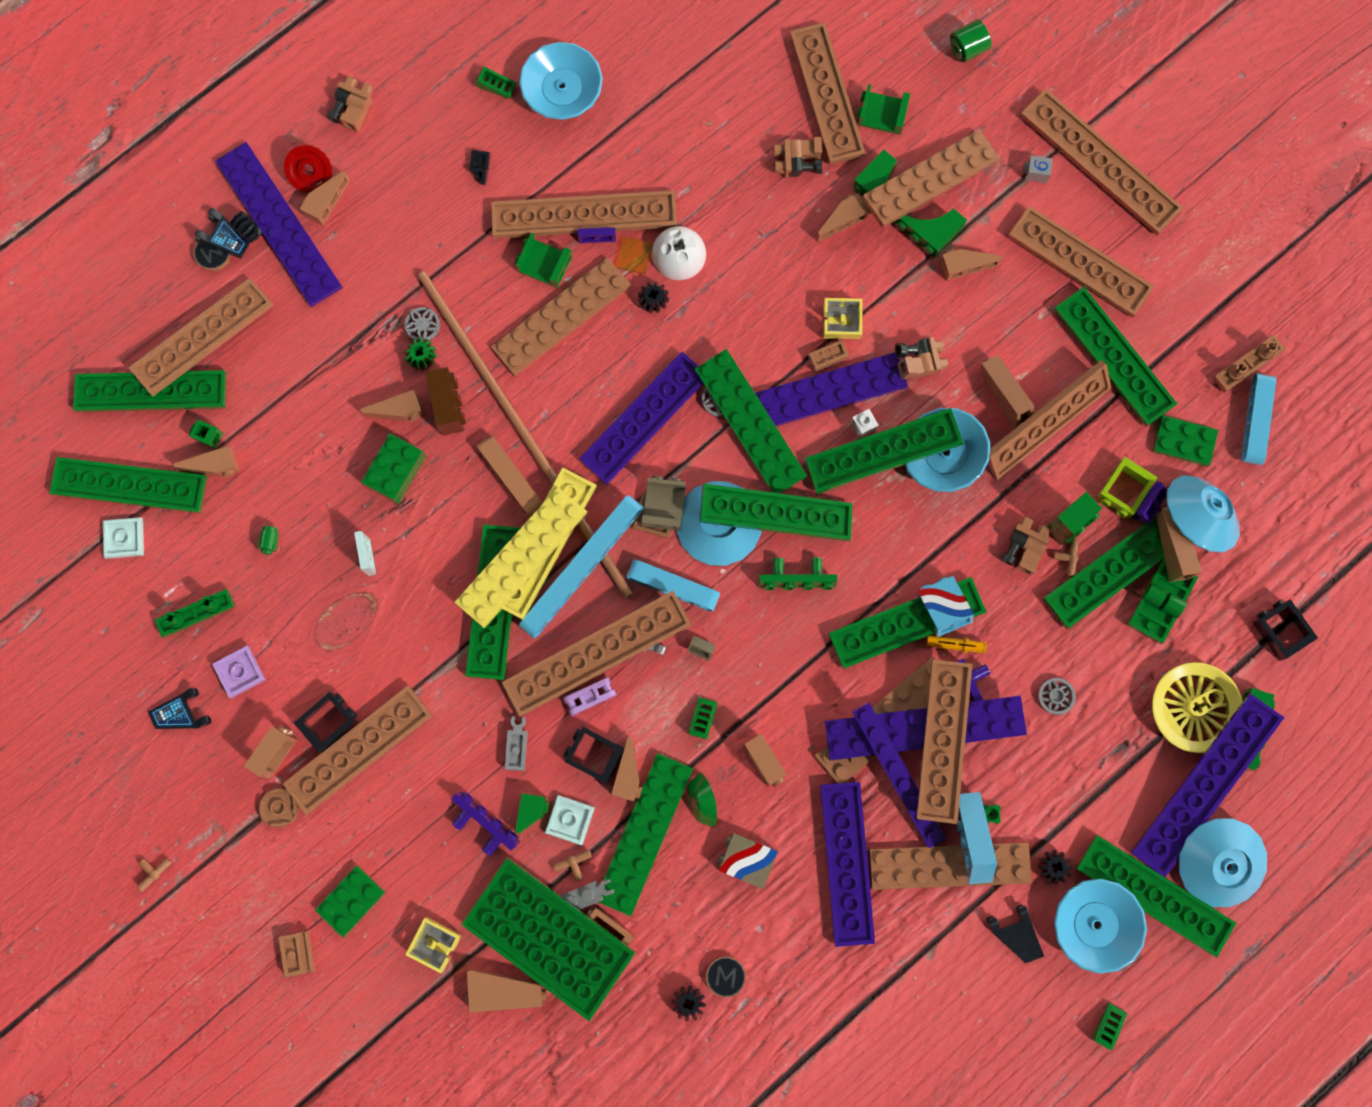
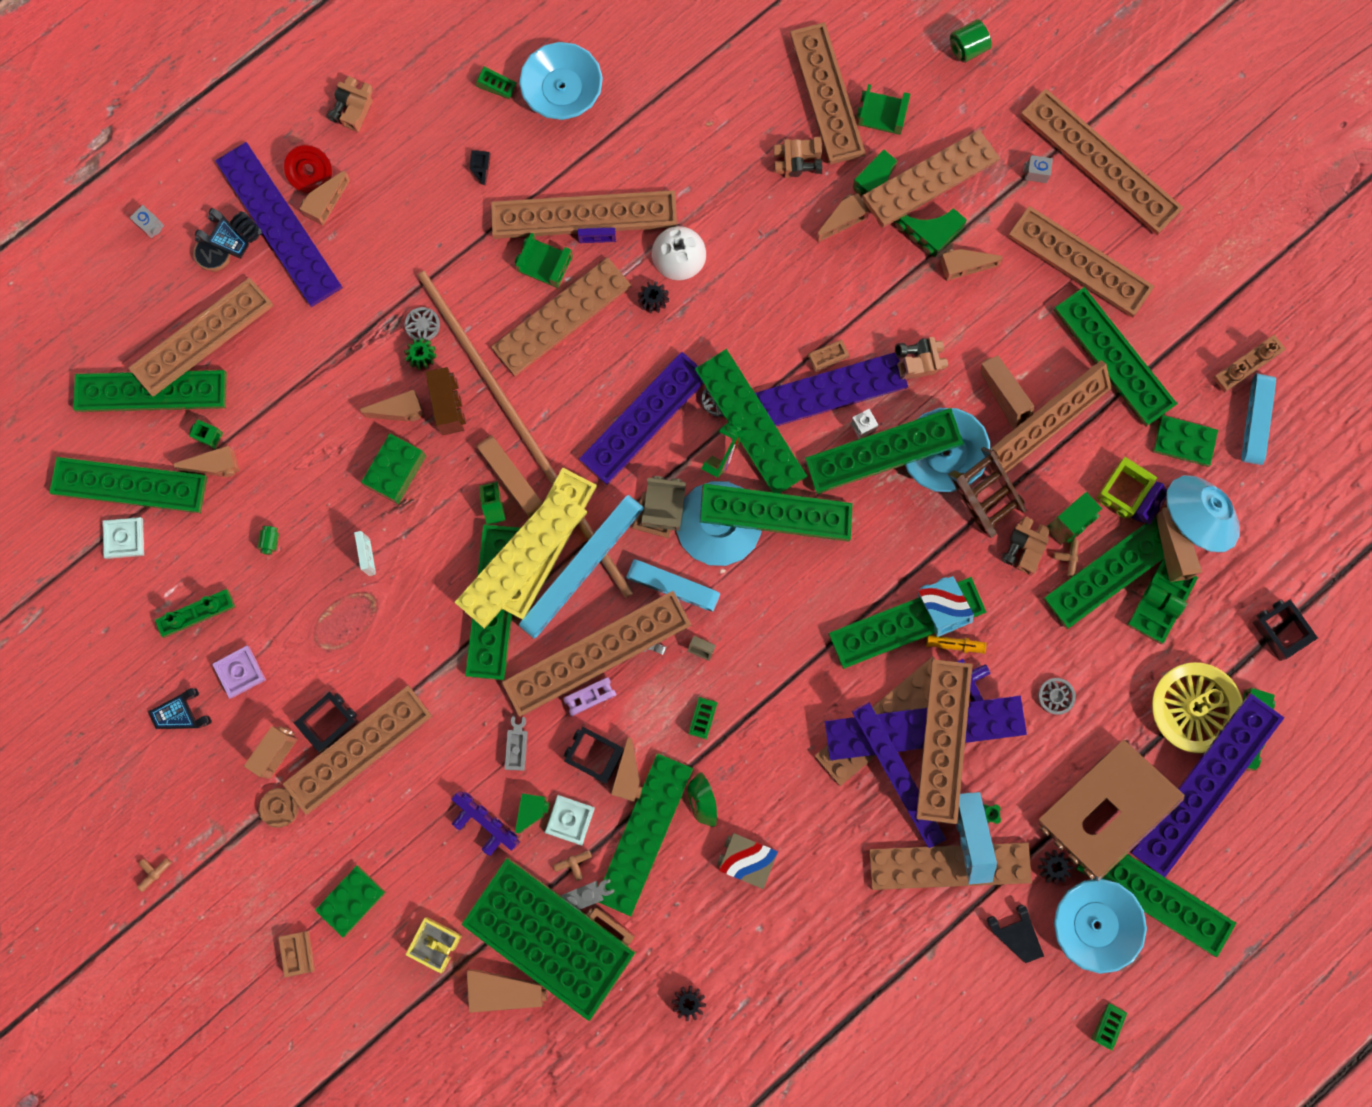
clear yellow piece [616,237,653,274] -> none
black tile [706,956,746,998] -> none
nougat window [743,734,786,787] -> none
green plate [759,557,837,591] -> none
dark purple plate [820,782,875,947] -> none
piece [823,298,862,339] -> none
medium azure dish [1179,818,1267,907] -> none
none -> light grey brick [130,205,164,239]
none -> green slope [479,481,505,524]
none -> green panel [701,422,745,478]
none -> reddish brown fence [948,447,1027,538]
none -> nougat panel [1039,739,1185,882]

